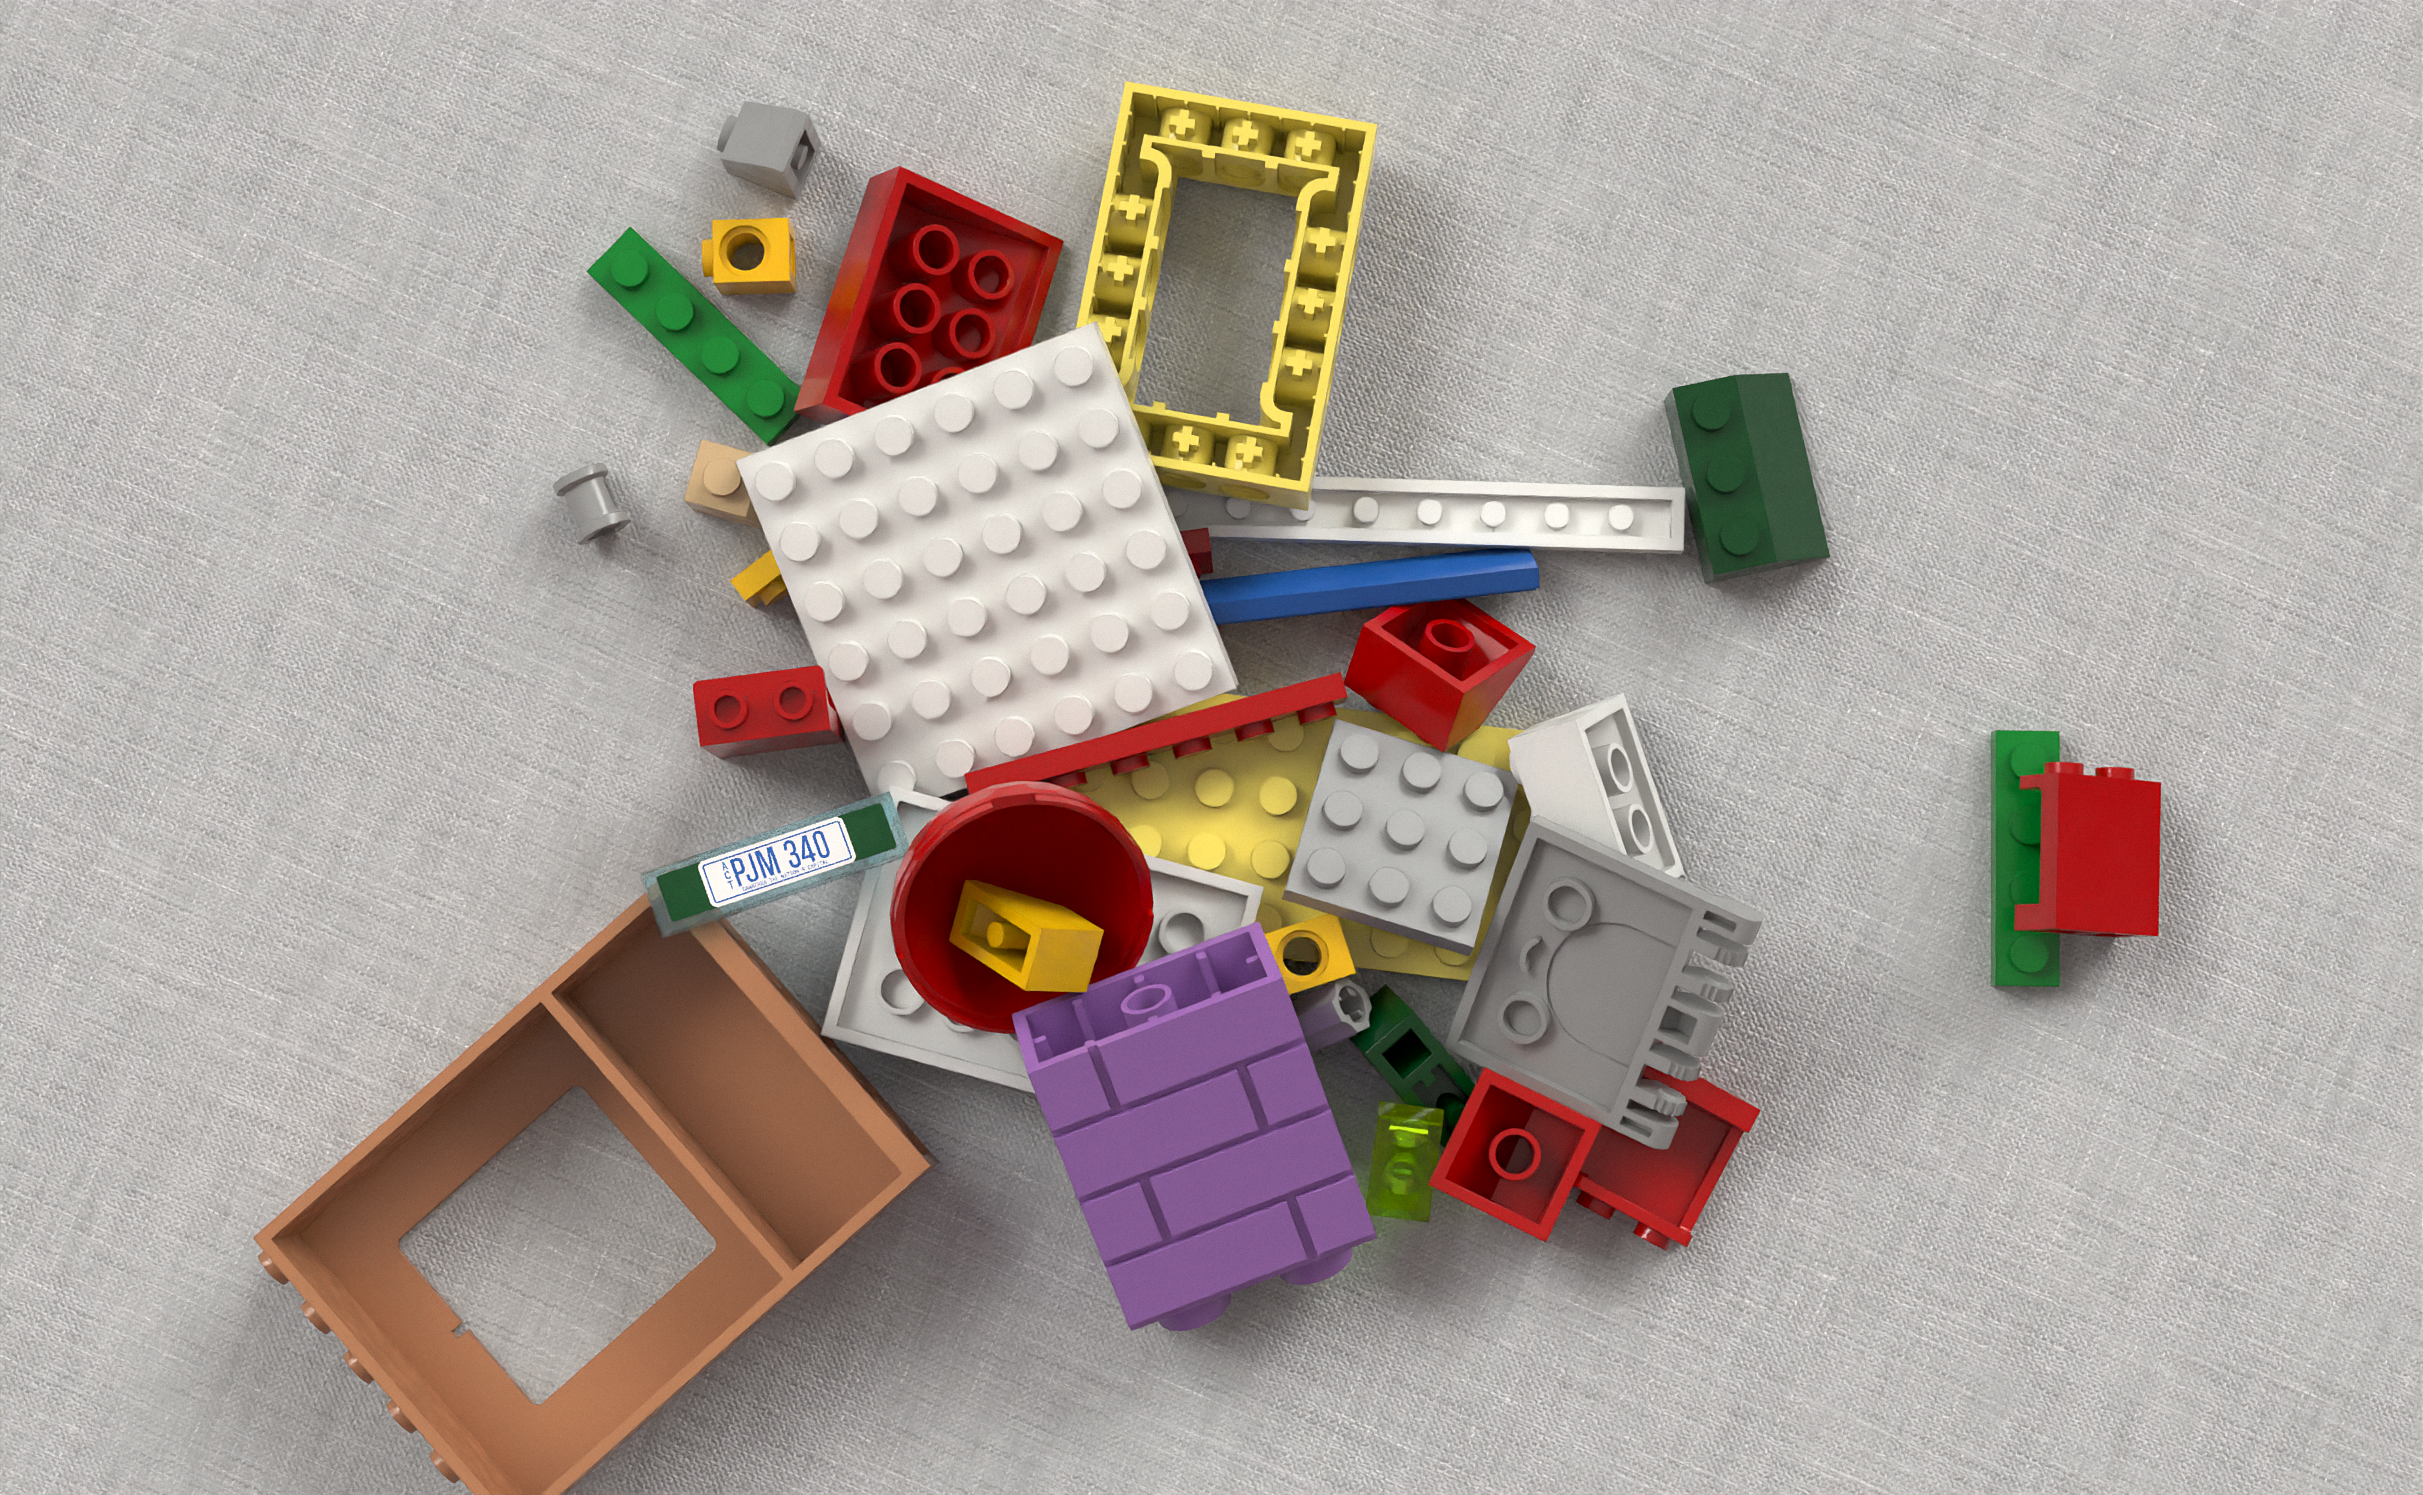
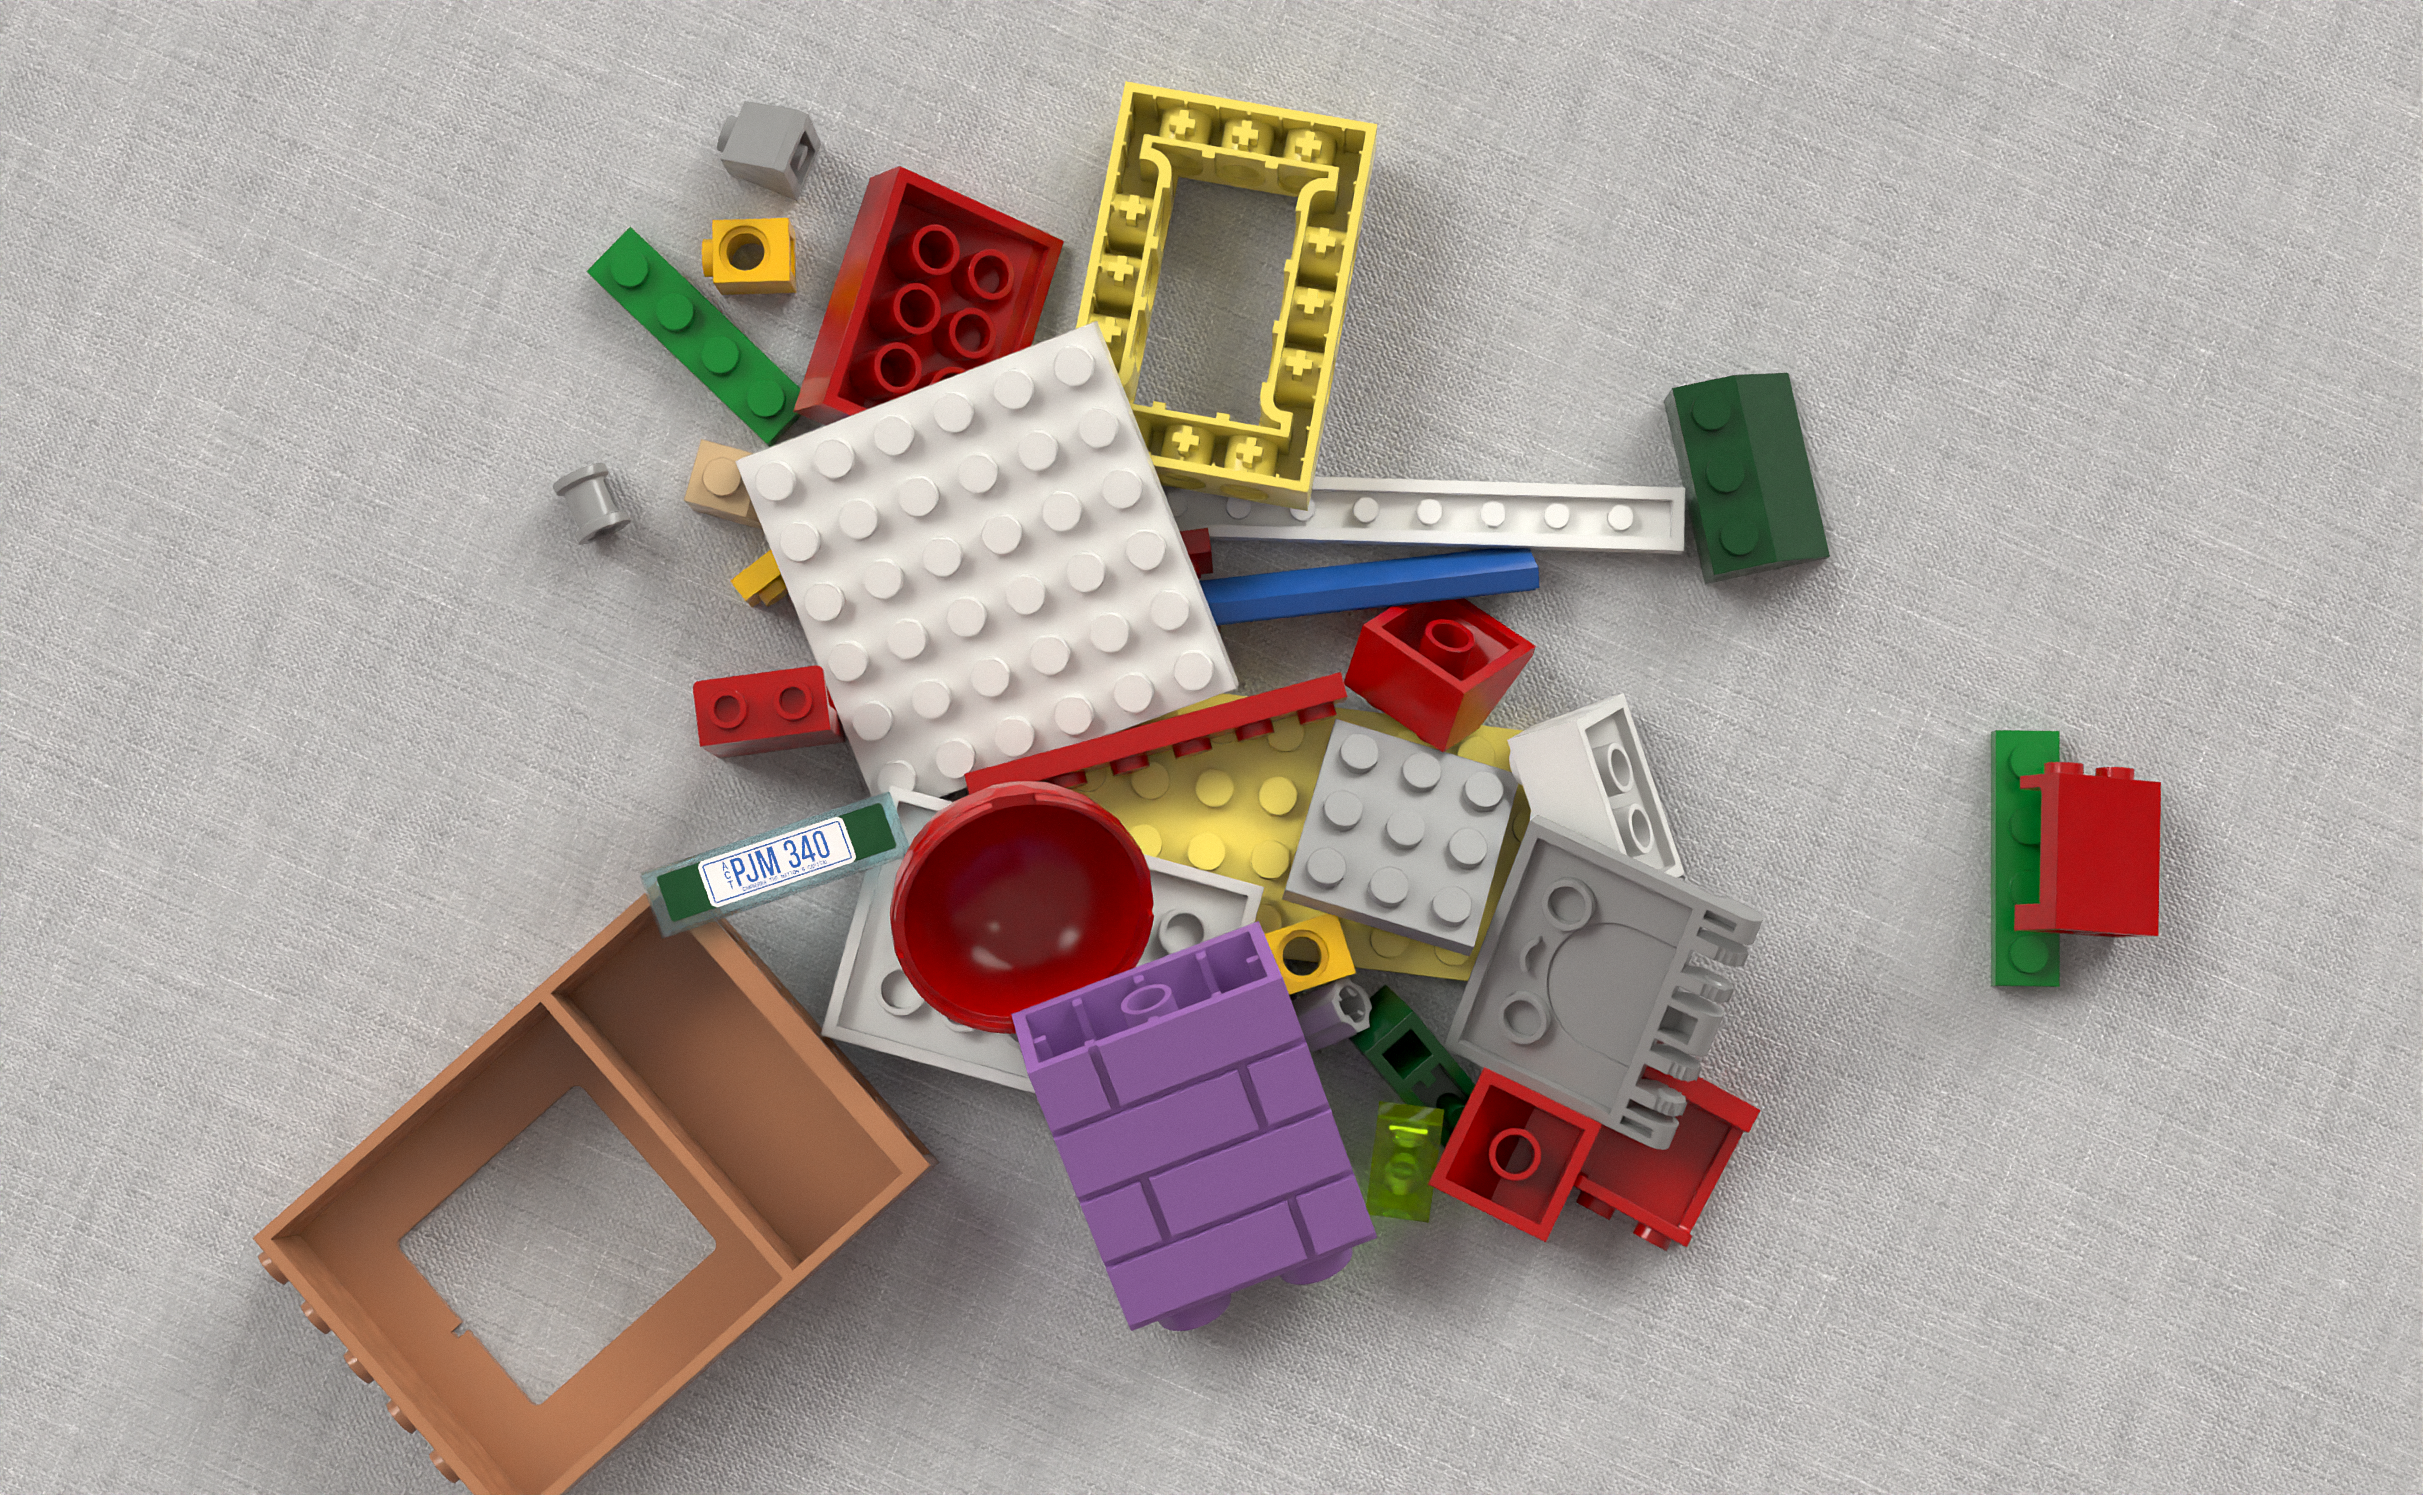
yellow slope [949,880,1104,992] -> none

